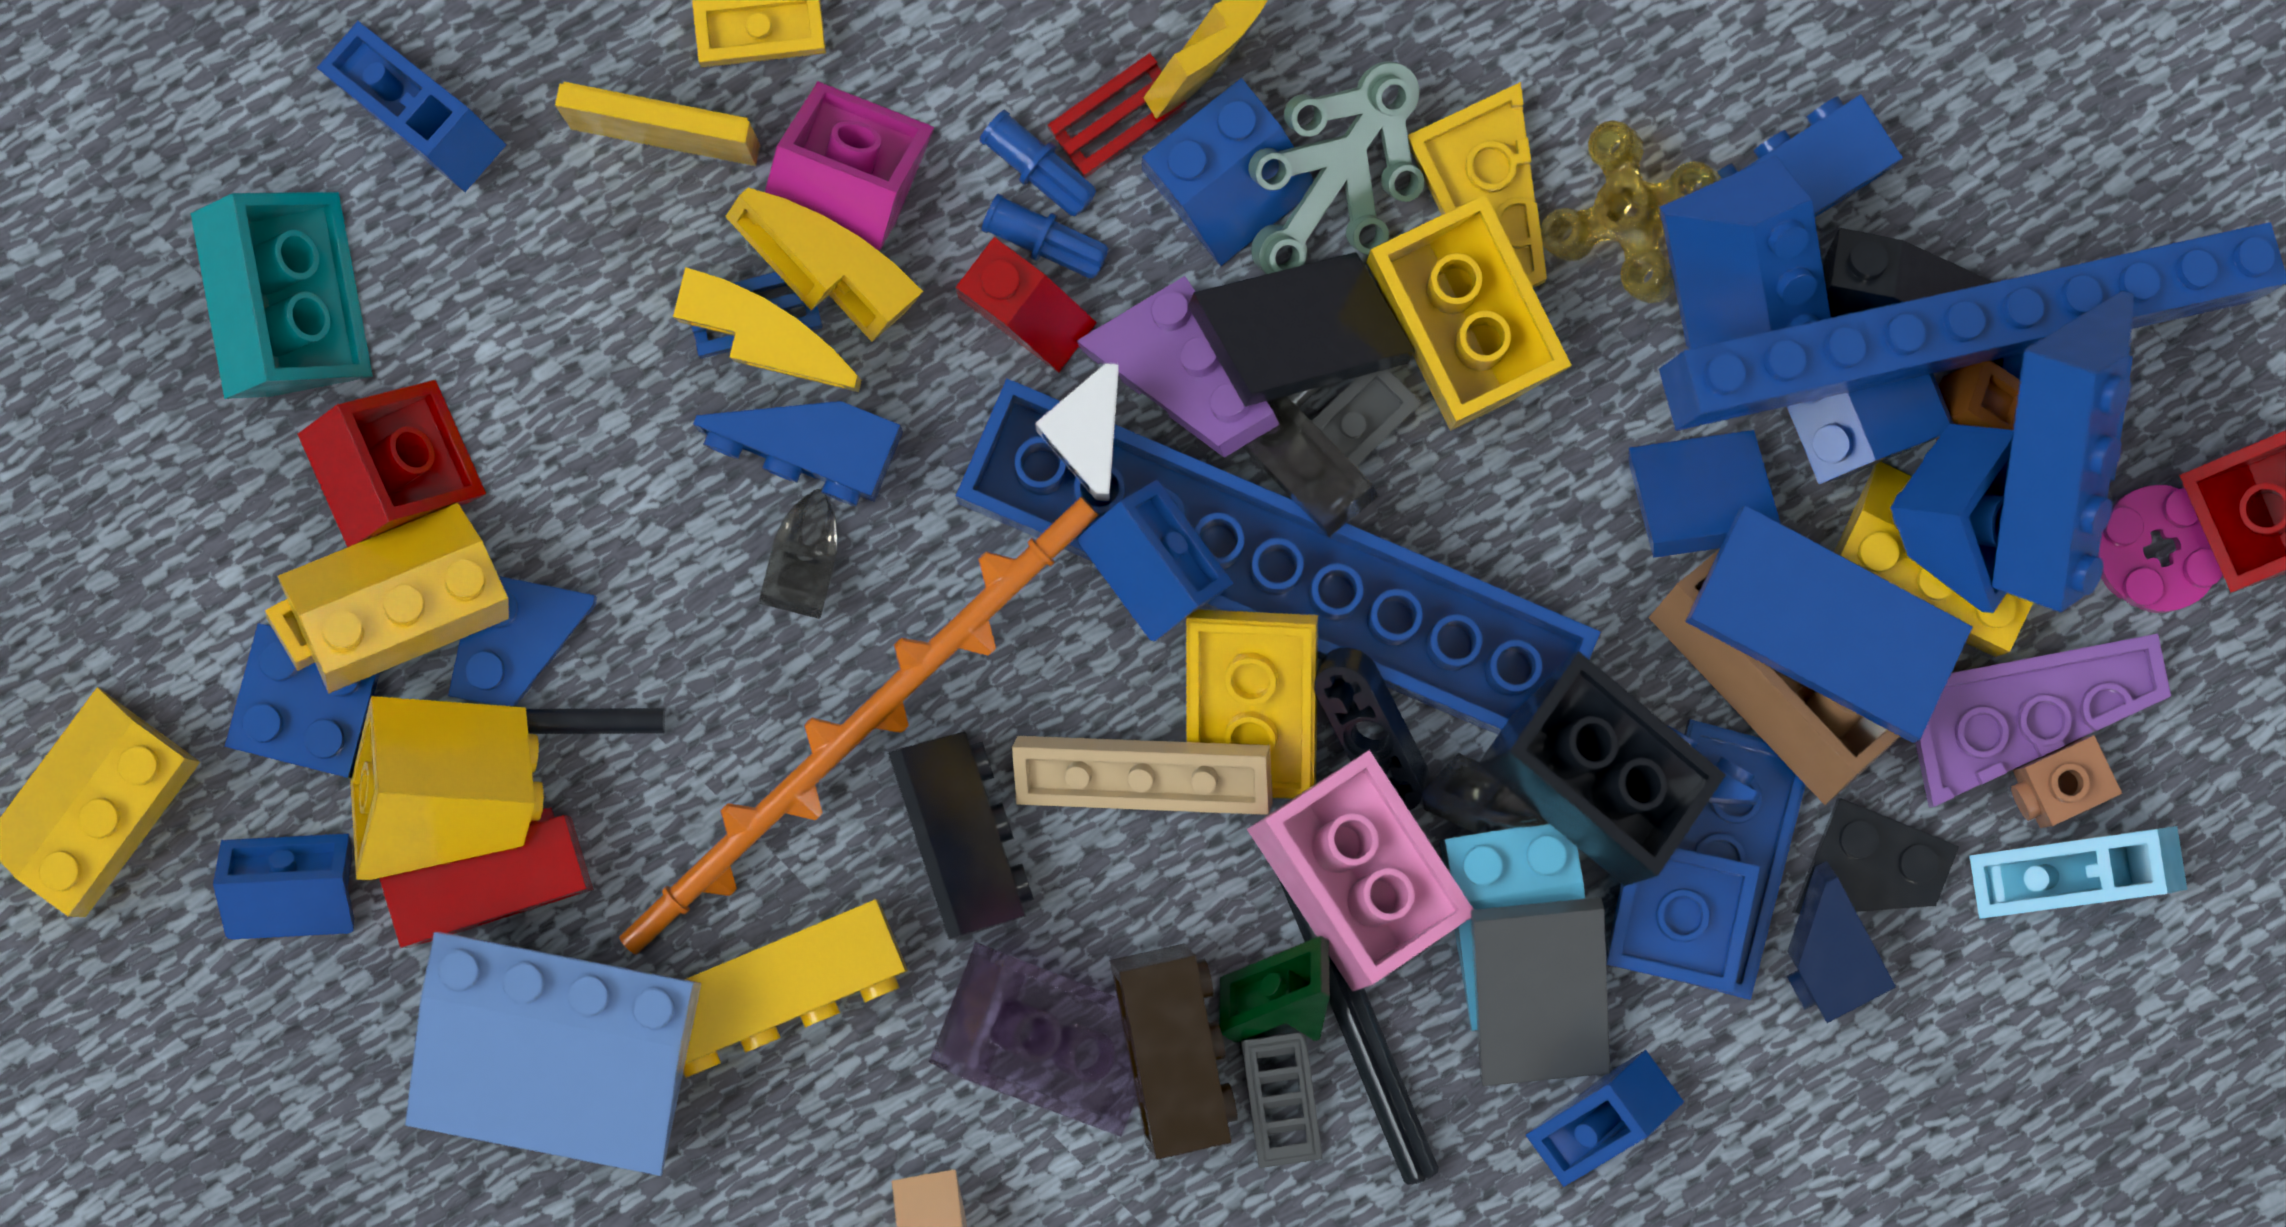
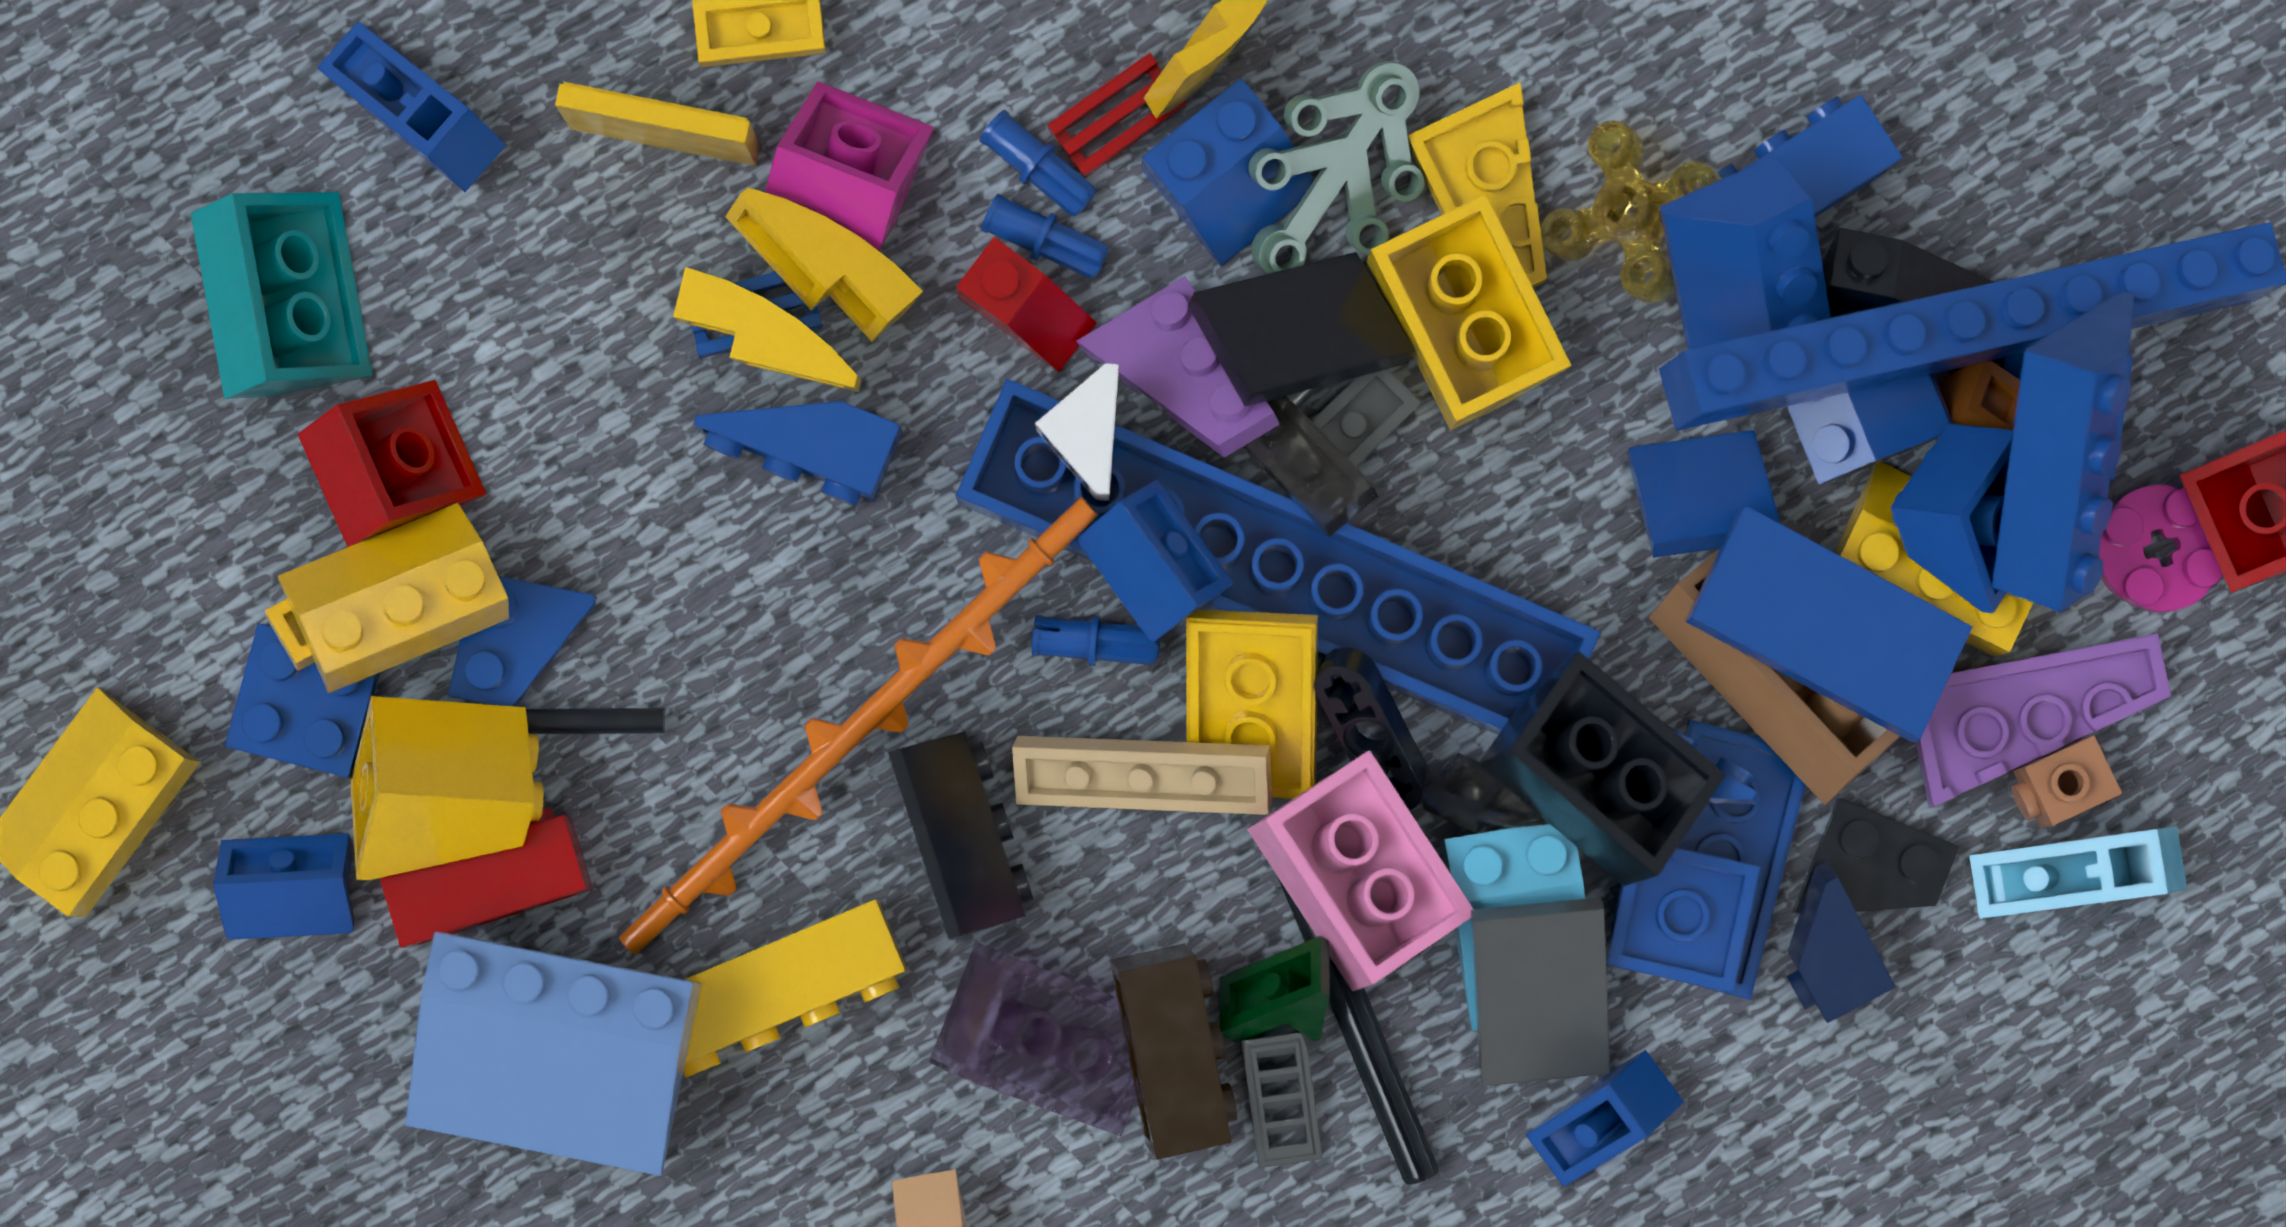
clear smoke plate [758,489,838,619] -> none
none -> blue axle [1032,615,1160,666]

